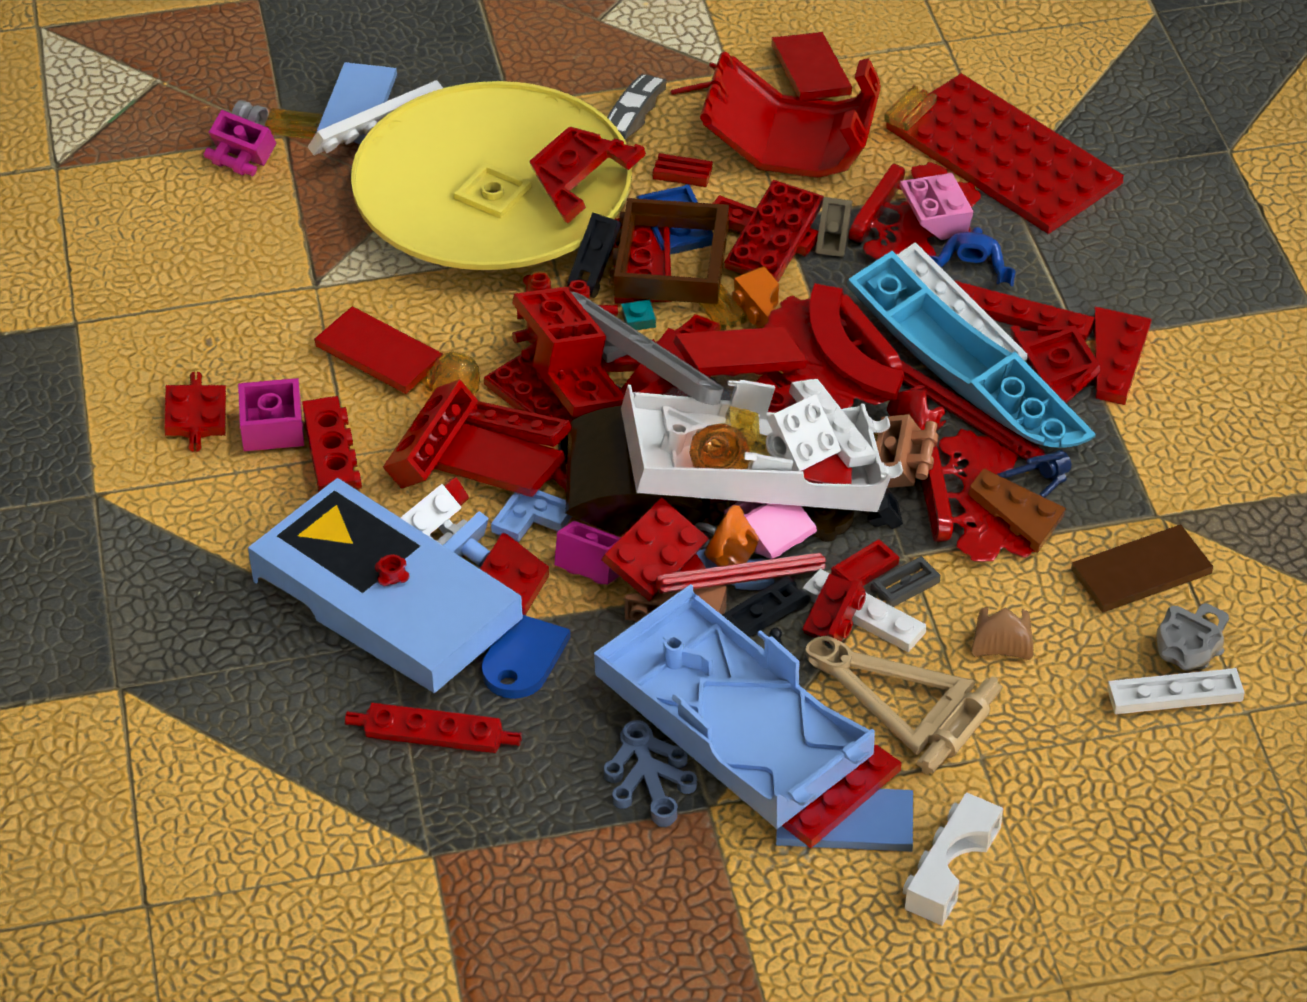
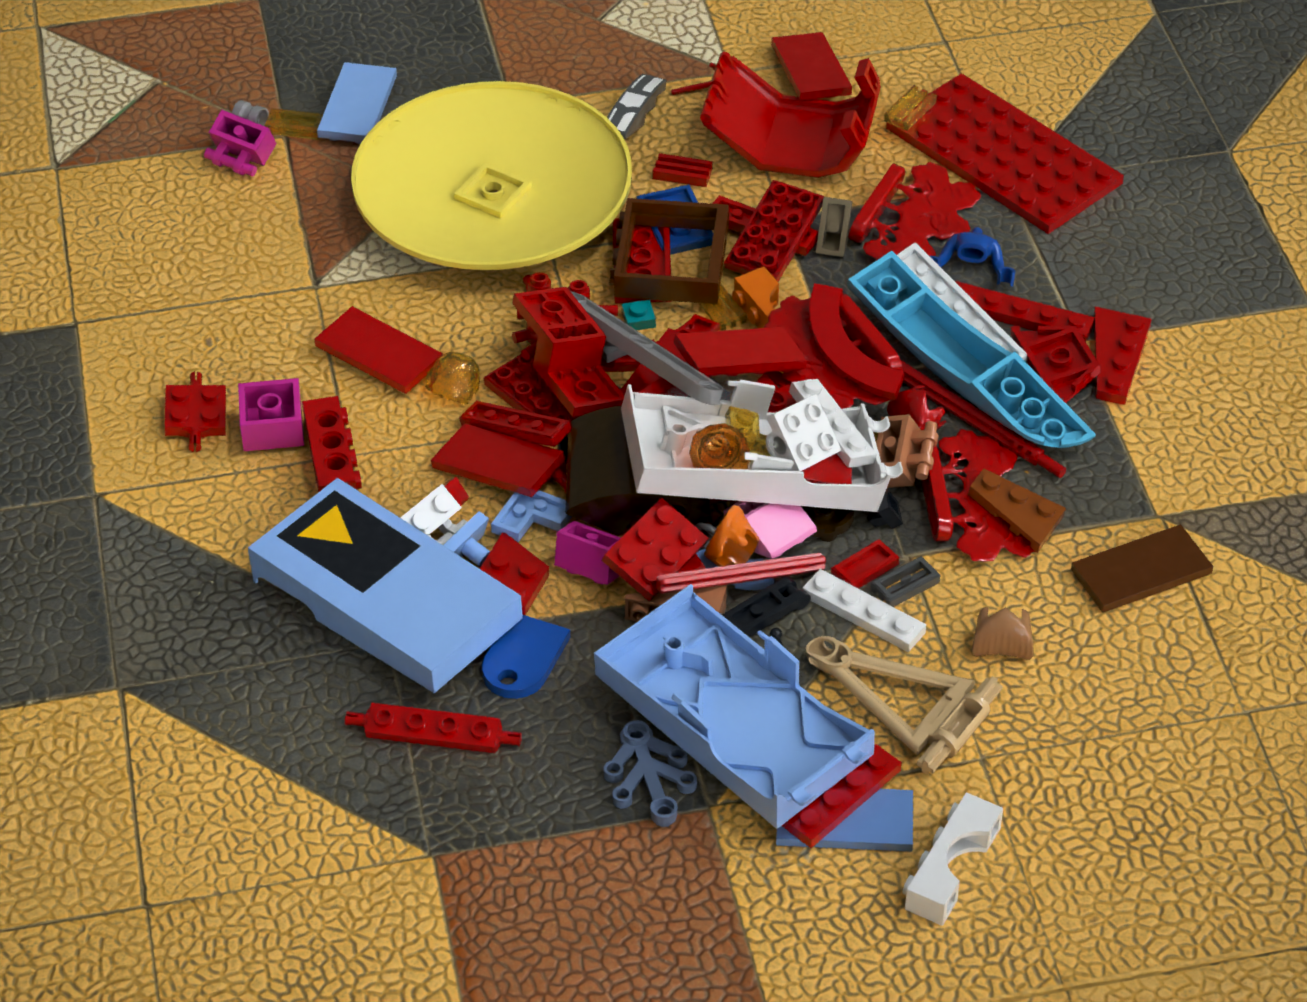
white plate [308,80,443,155] -> none
red plate [375,555,410,586] -> none
red brick [383,379,478,489] -> none
red wing [529,126,646,224] -> none
black plate [567,212,621,298] -> none
red bracket [802,574,866,643] -> none
bright pink slope [900,173,974,240] -> none
dark blue plant [997,450,1072,498] -> none
white plate [1107,668,1245,714] -> none
light grey piece [1156,603,1229,671] -> none

